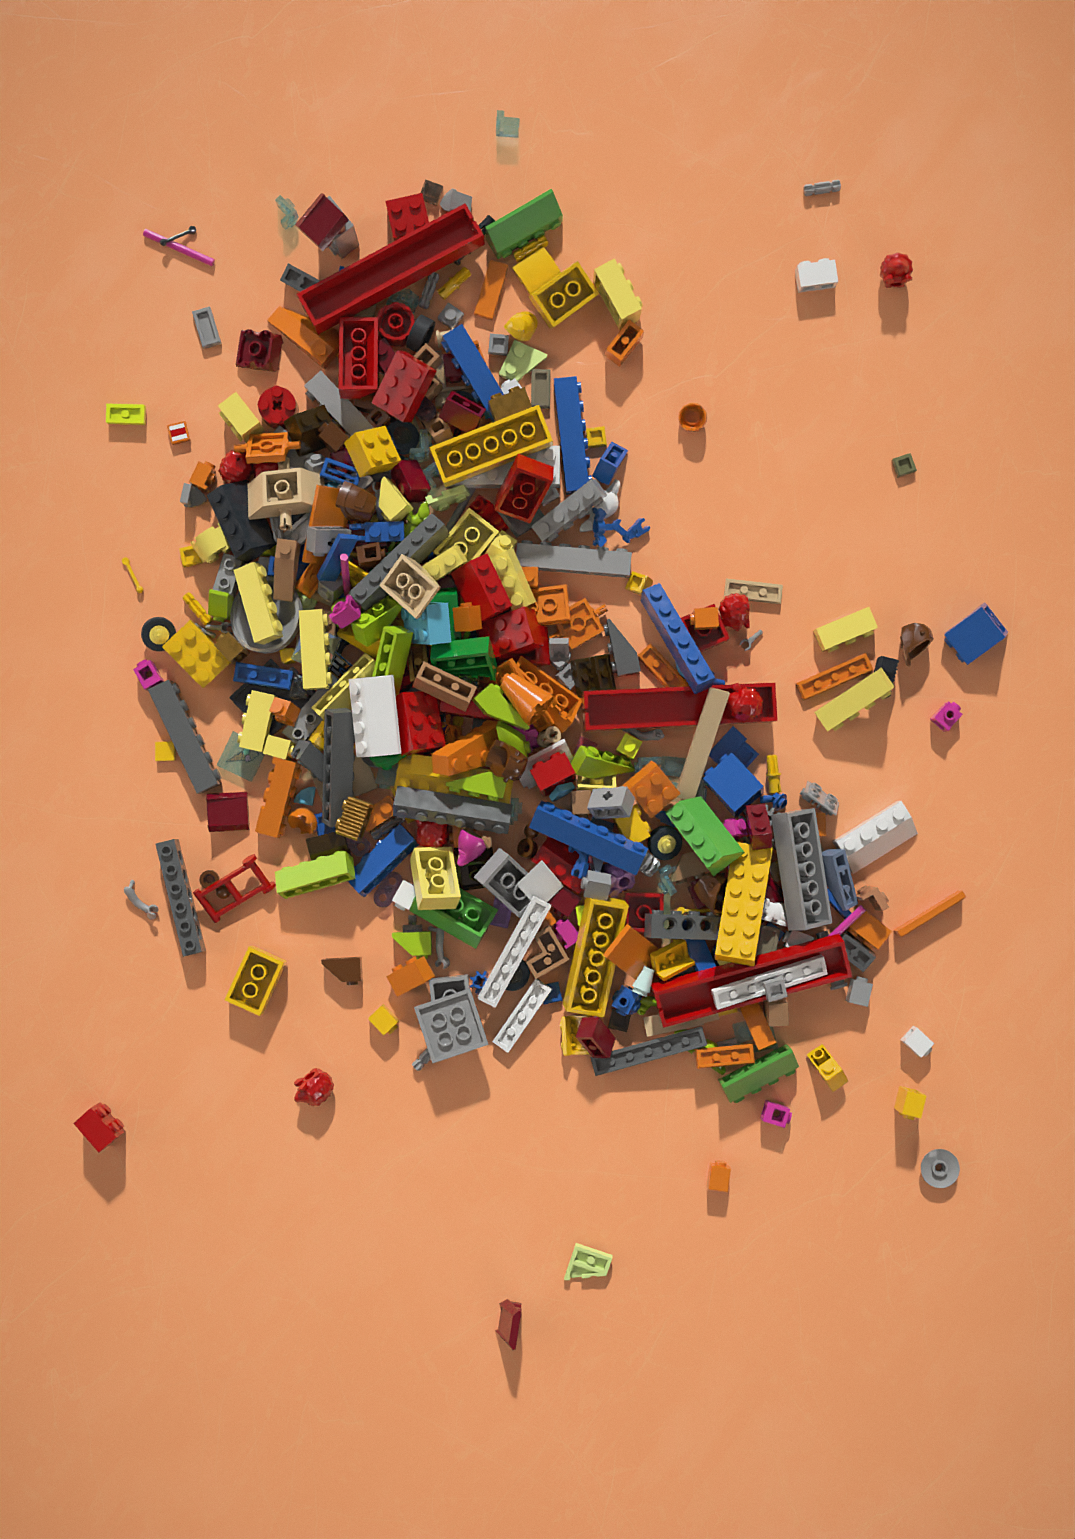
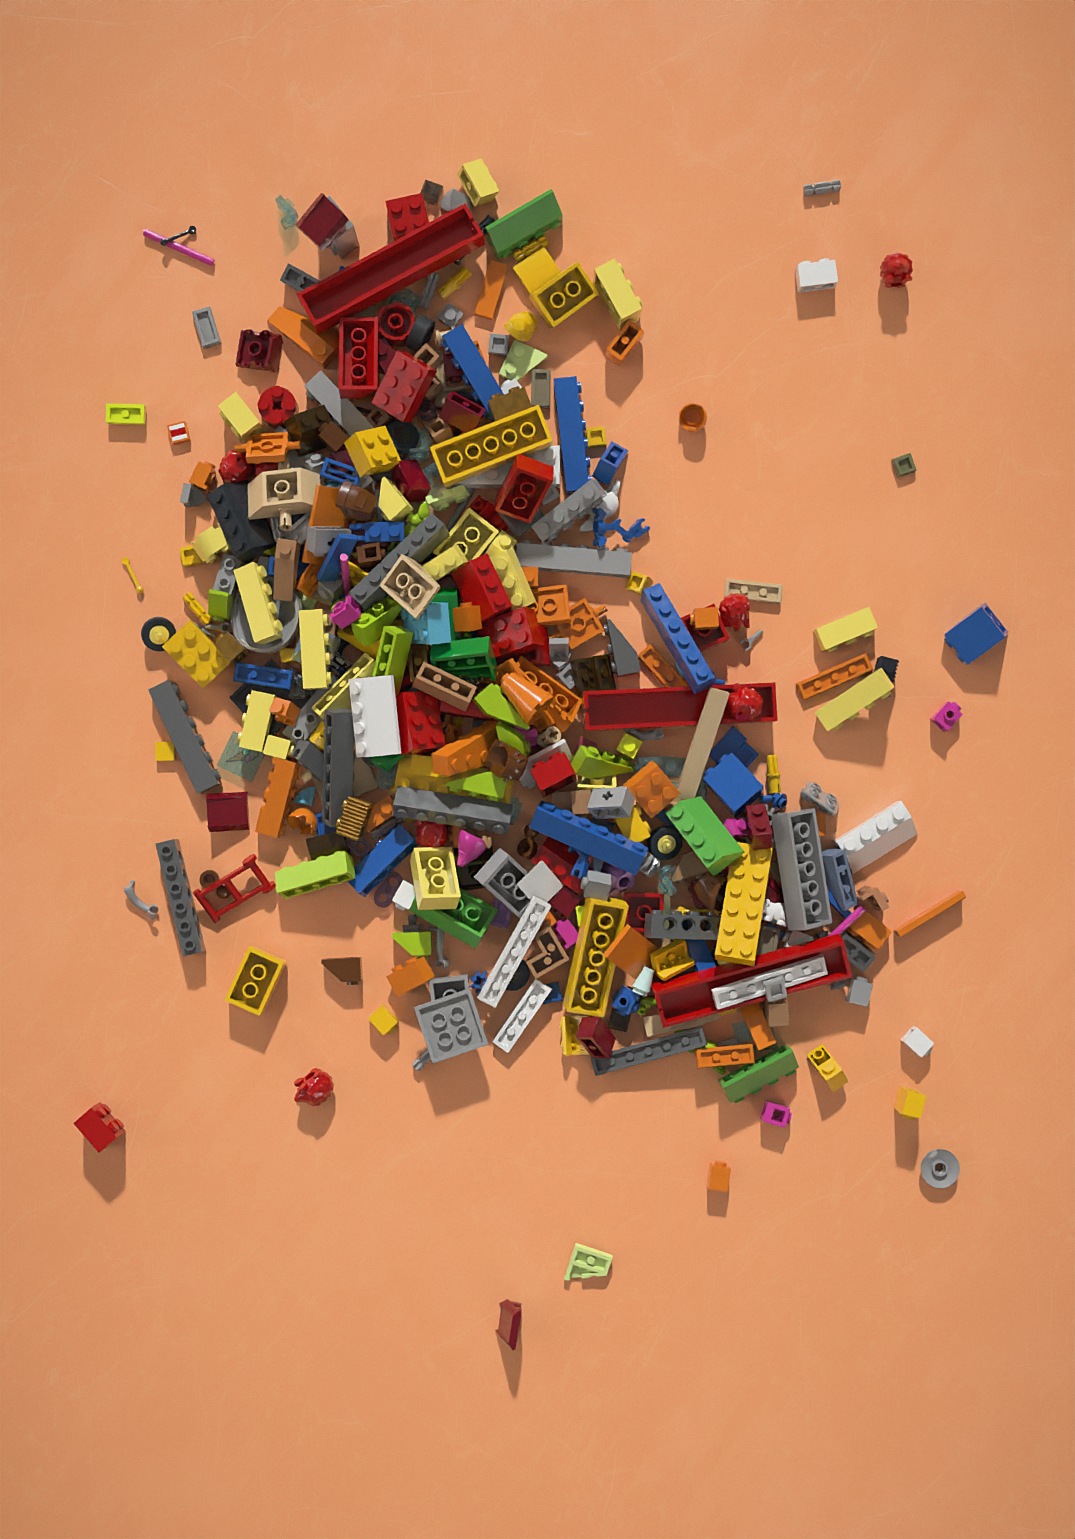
dark pink brick [133,659,165,691] -> none
clear light blue panel [496,110,520,138] -> none
medium azure tile [549,782,575,802] -> none
reddish brown helmet [900,623,934,666] -> none
none -> light yellow brick [457,158,499,207]

